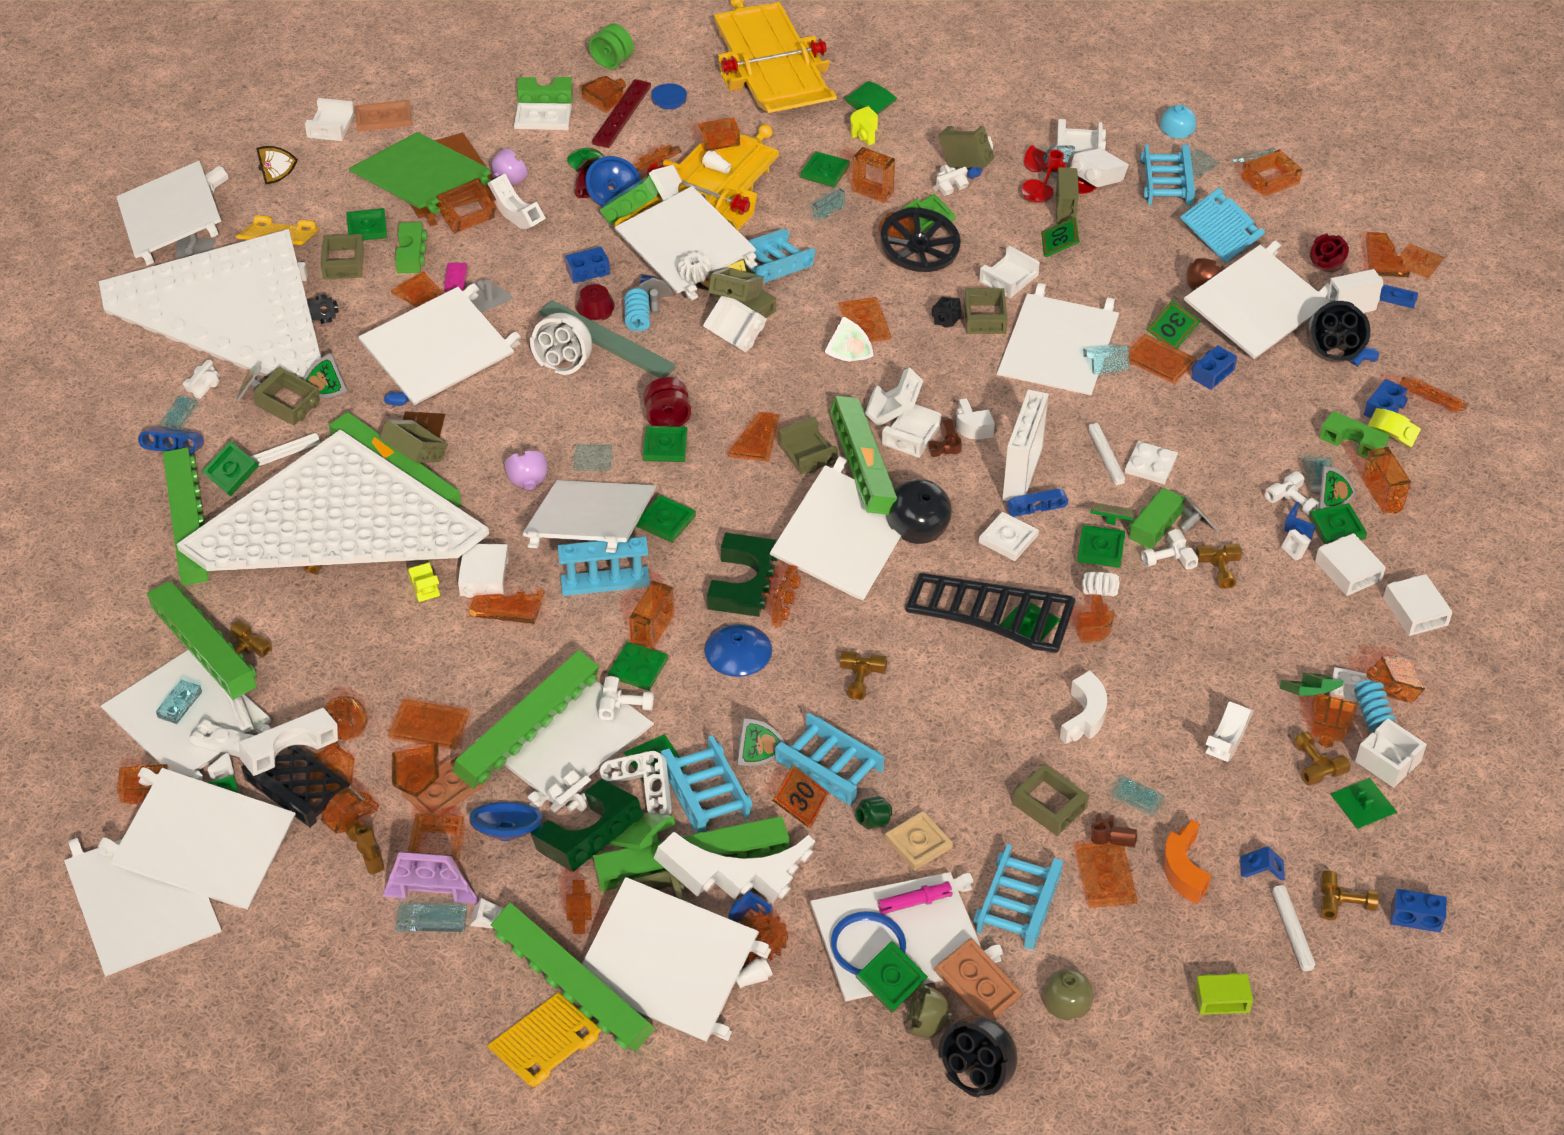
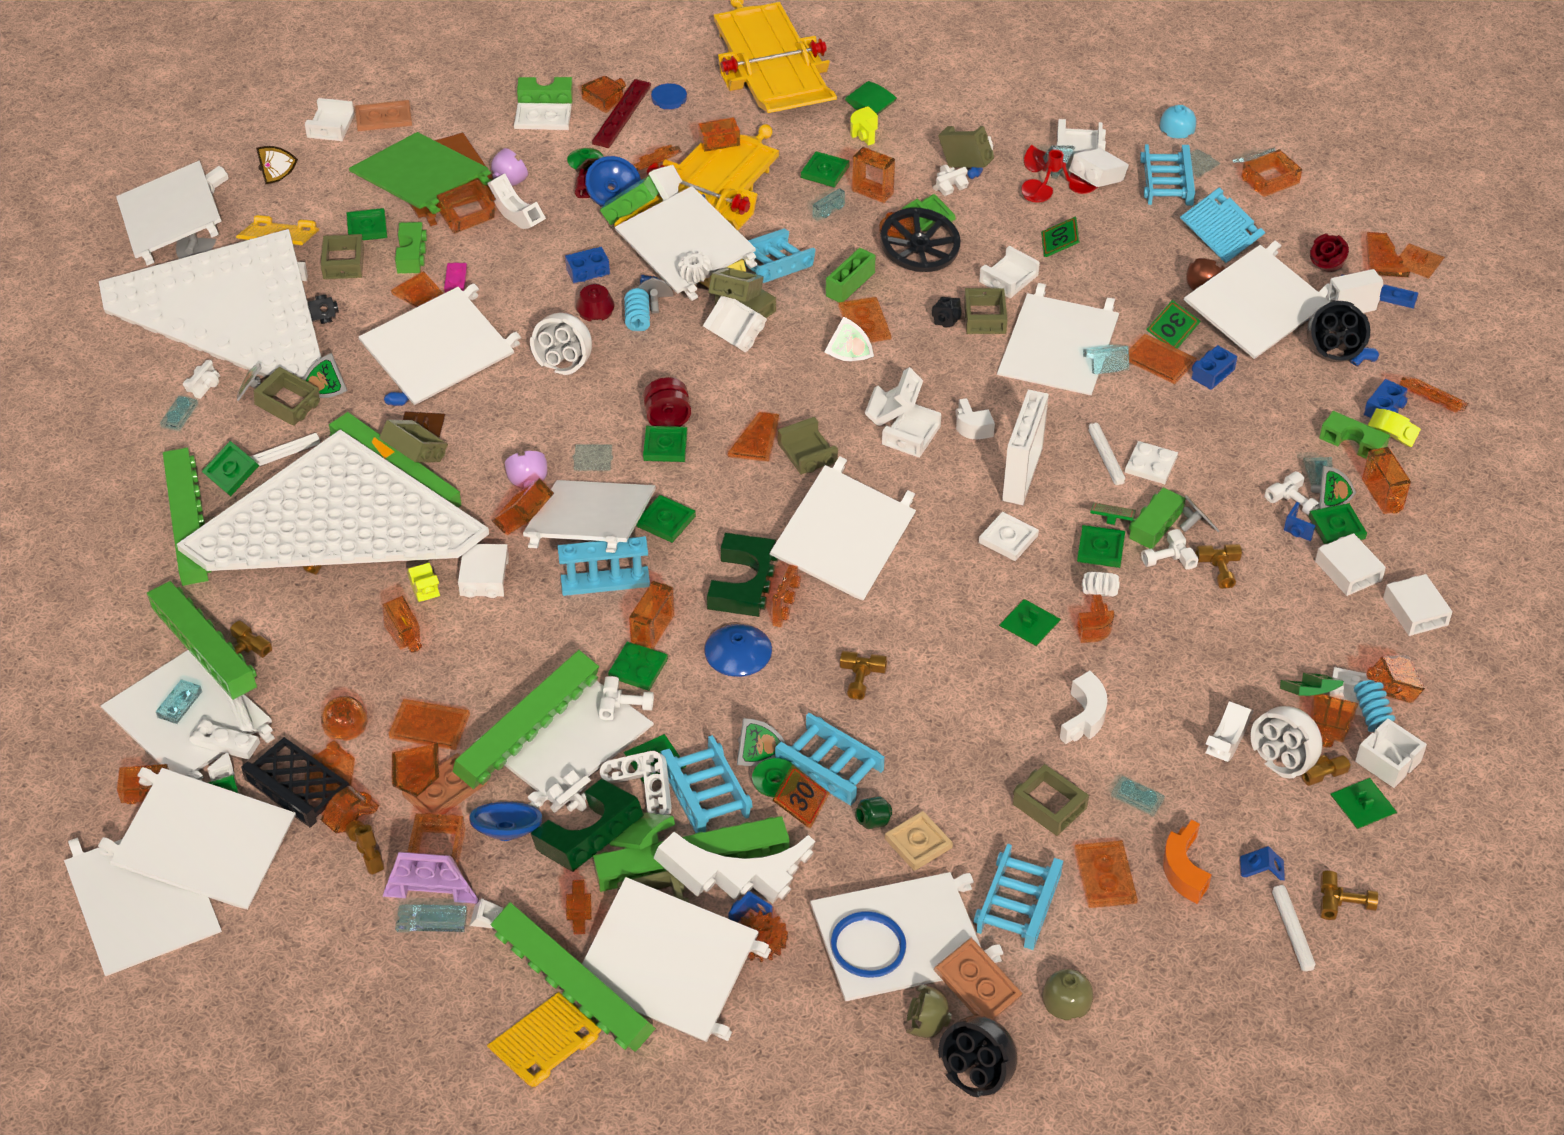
blue beam [138,427,204,454] -> none
white arch [239,708,338,776] -> none
clear orange wing [469,590,545,624] -> none
light grey shield [470,280,514,313] -> none
sand green tile [540,300,675,378] -> none
bright green wheel [589,23,634,70] -> none
white cone [702,150,731,174] -> none
white cone [736,958,773,989] -> none
bright green brick [830,396,897,515] -> none
green plate [856,941,928,1013] -> none
dark pink pin [877,881,953,915] -> none
black cylinder [886,479,952,544] -> none
black bar [905,573,1076,653] -> none
copper bar [928,419,962,457] -> none
blue beam [1006,489,1068,517] -> none
olive window [1055,168,1079,225] -> none
copper bar [1091,813,1137,847] -> none
lime piece [1194,973,1253,1015] -> none
white tile [1281,529,1311,561] -> none
blue brick [1390,888,1447,933] -> none
none -> clear orange torso [382,596,422,653]
none -> clear orange window [492,478,554,535]
none -> green dish [752,758,799,797]
none -> bright green brick [826,248,876,304]
none -> white cylinder [1251,706,1322,779]

